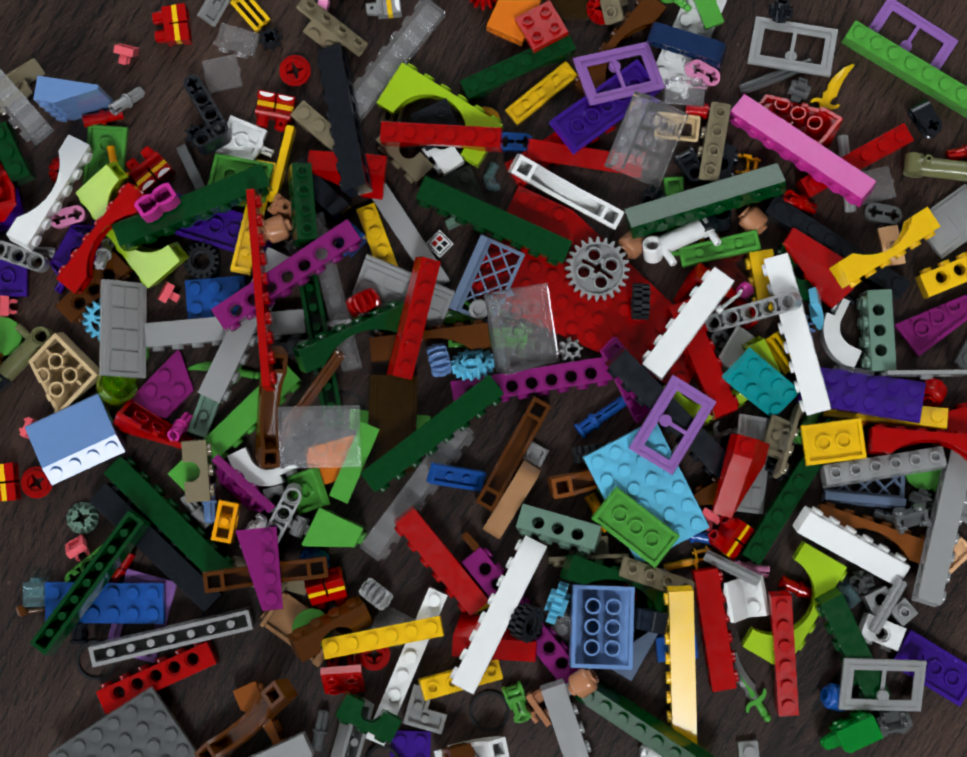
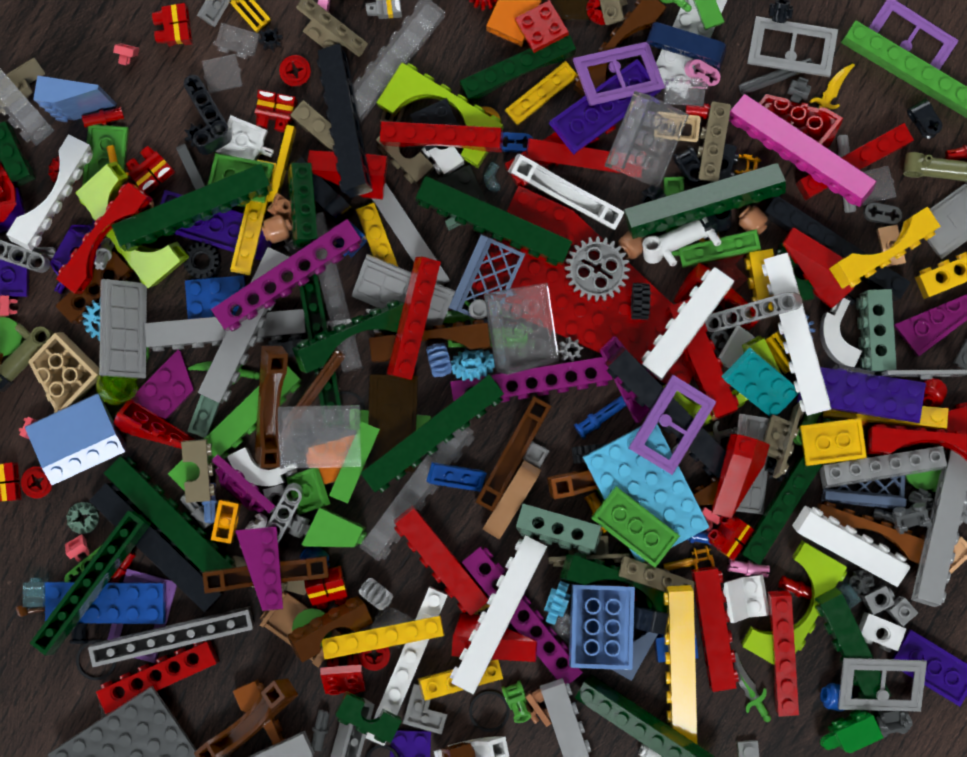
bright pink beam [51,205,87,229] -> none
light grey axle [108,87,145,116] -> none
dark pink brick [134,183,181,223] -> none
coral tile [157,281,180,303] -> none
dark pink axle [167,412,193,441] -> none
red plate [246,189,278,391] -> none
red gear [346,288,381,317] -> none
white tile [426,230,454,258] -> none
reddish brown tile [461,531,480,551] -> none
black tyre [508,603,545,643] -> none
nougat head [568,668,599,698] -> none
light grey axle [703,550,761,586] -> none
hinge [716,282,754,313] -> none
red pin [783,190,817,215] -> none
medium azure slope [808,287,824,330] -> none
light grey axle [868,578,907,635] -> none

